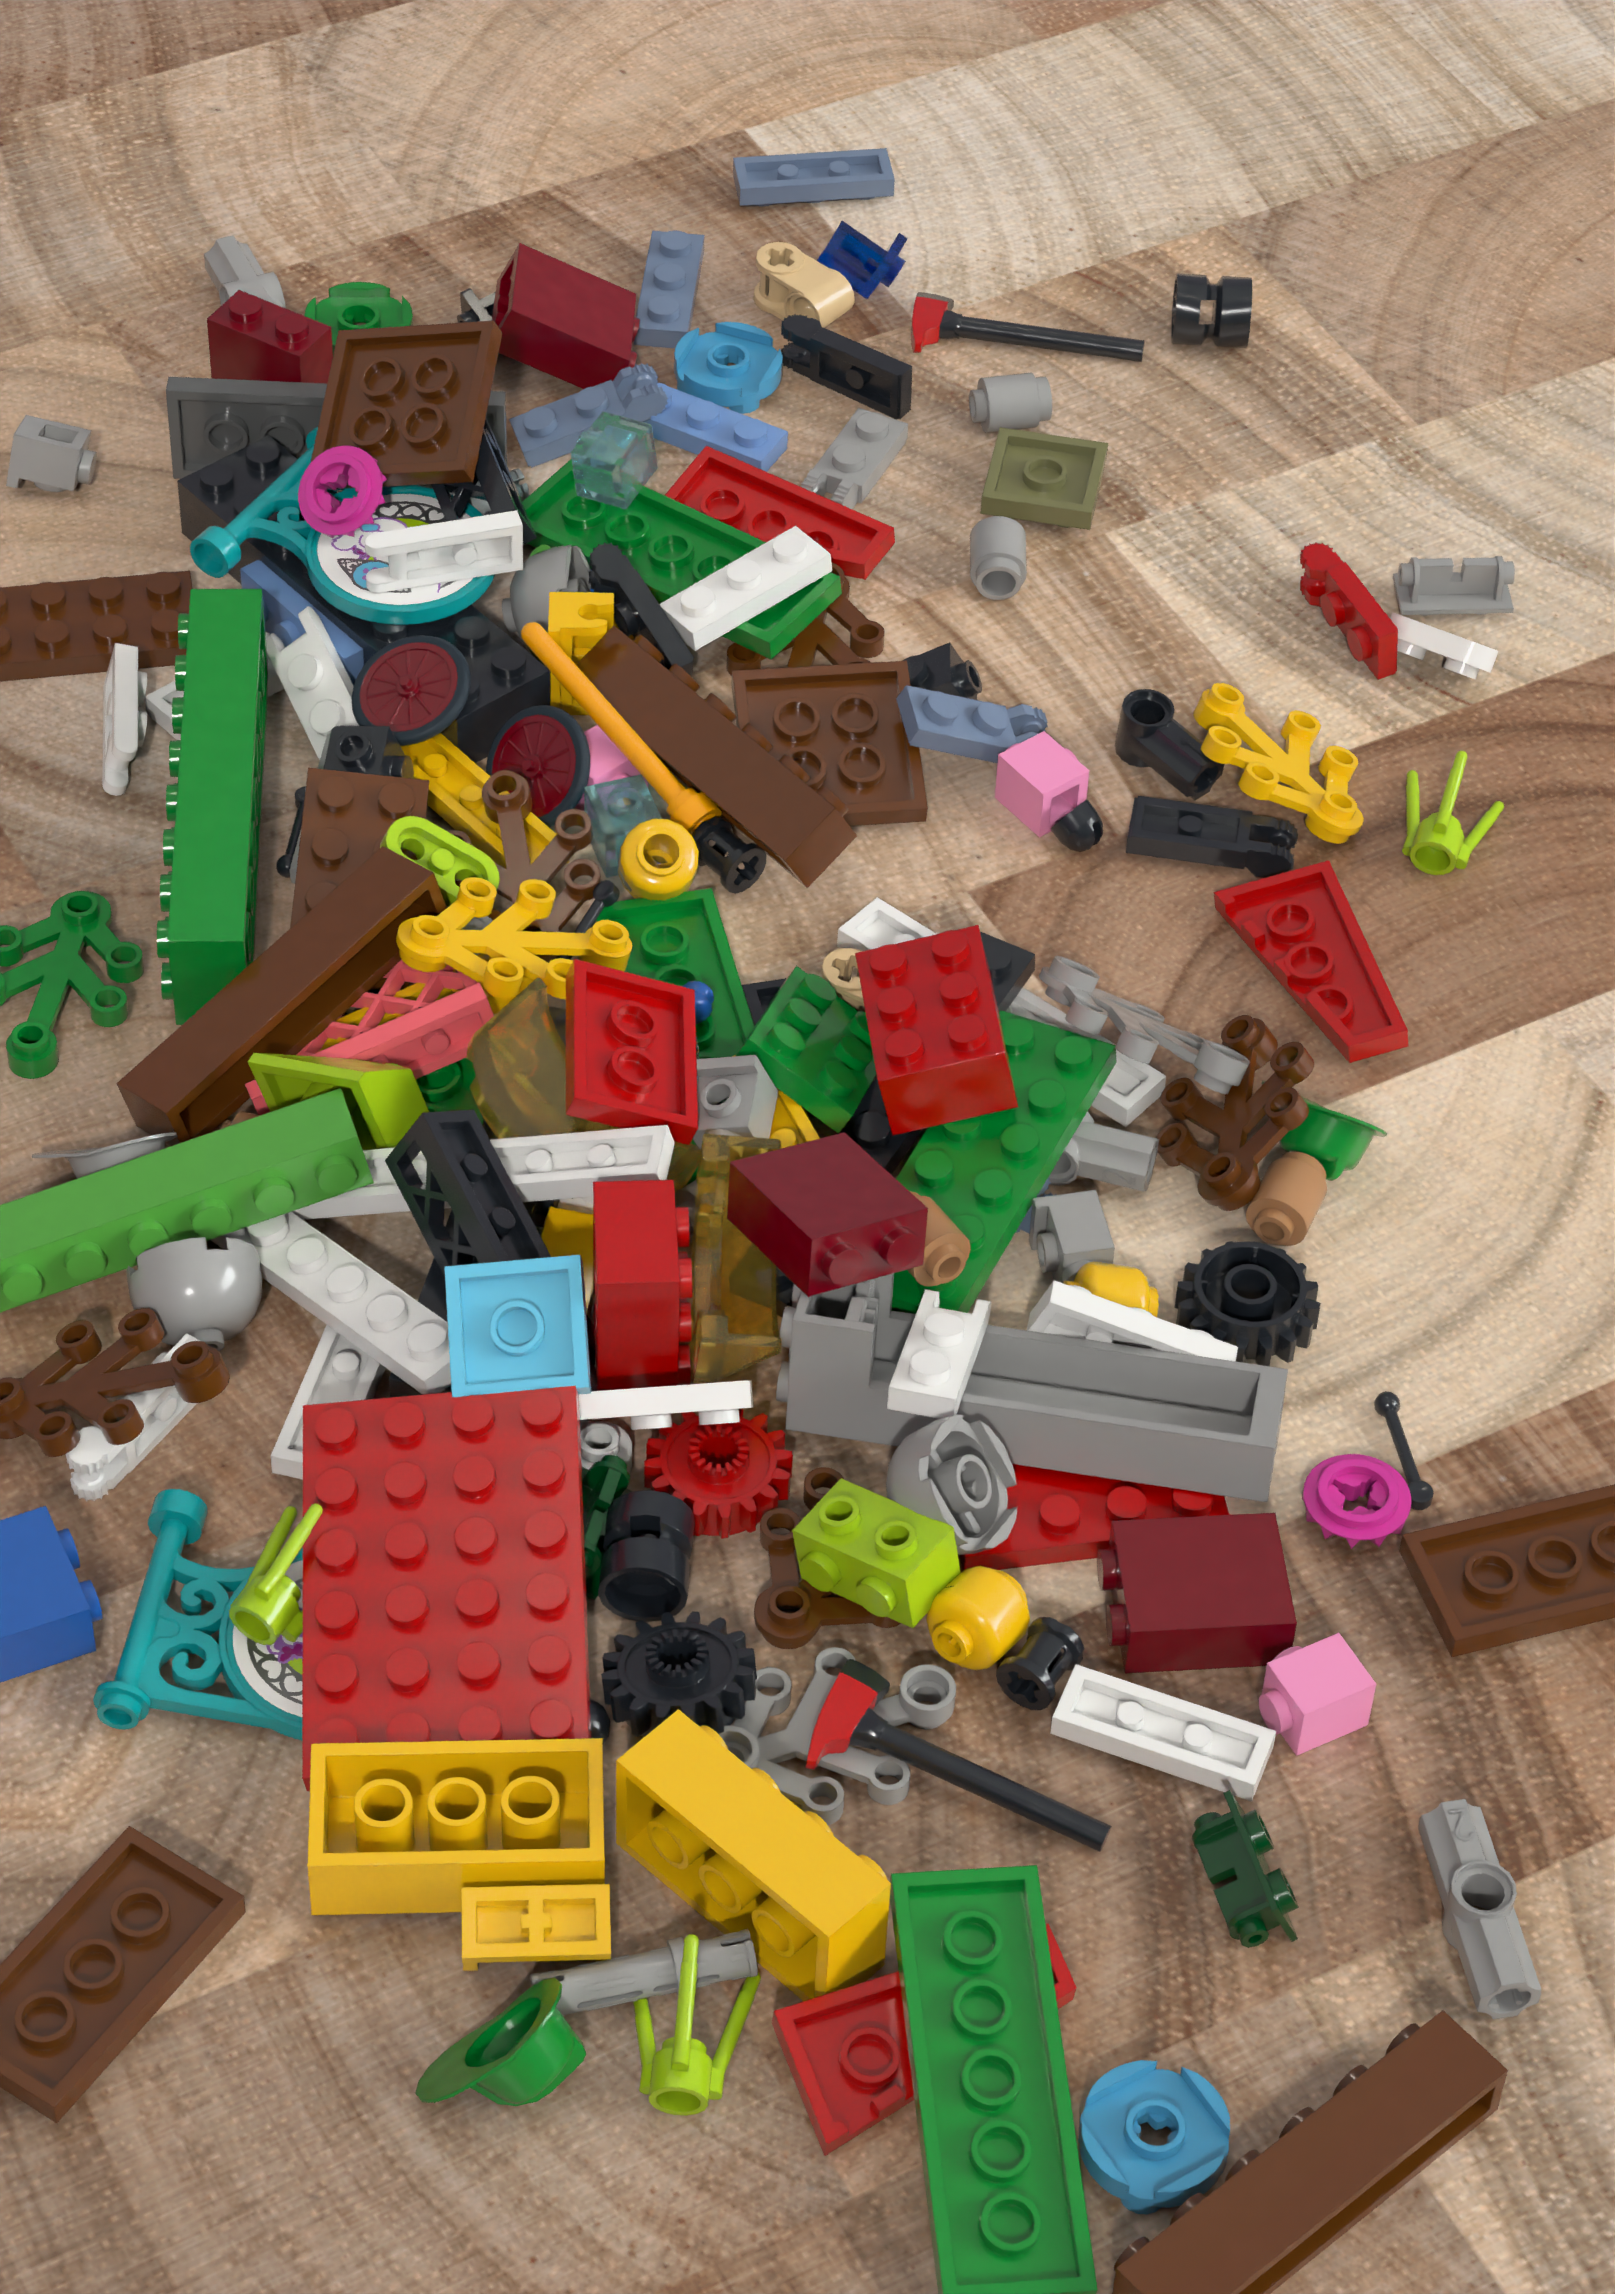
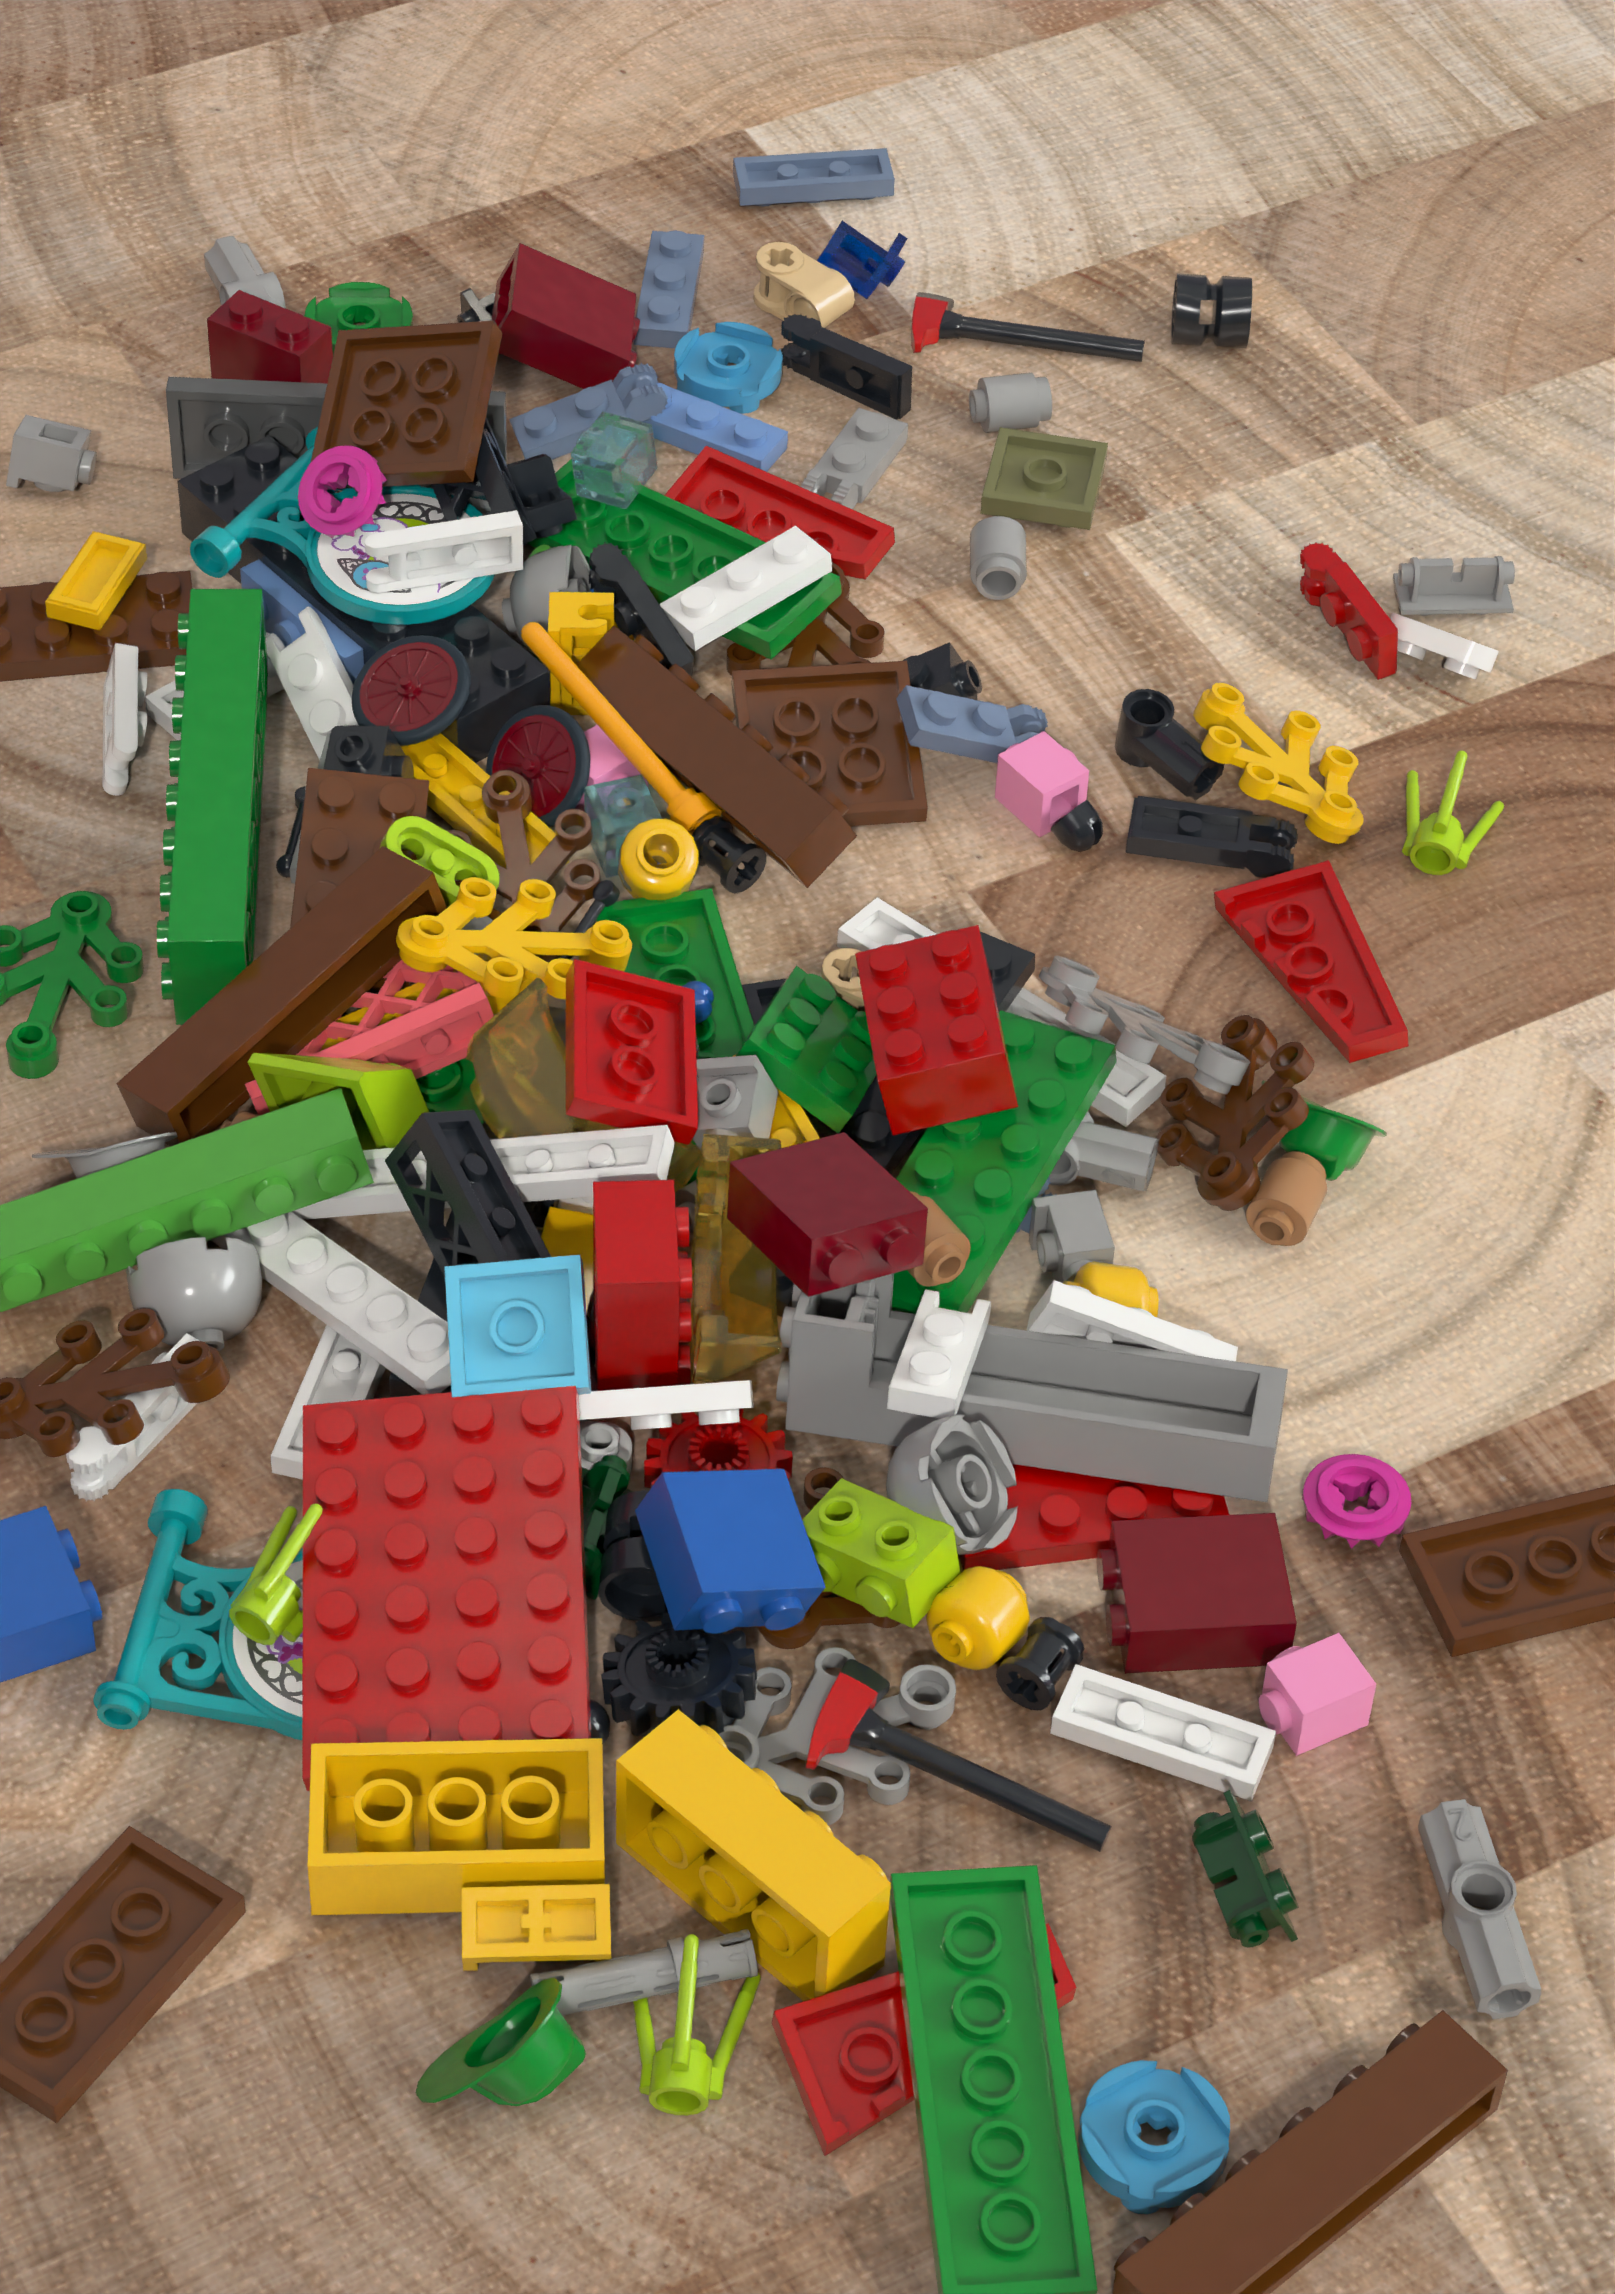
black gear [1174,1241,1321,1366] -> none
black hinge [1374,1391,1434,1510] -> none
none -> yellow tile [45,531,147,631]
none -> black bracket [507,454,577,539]
none -> blue brick [635,1469,826,1634]

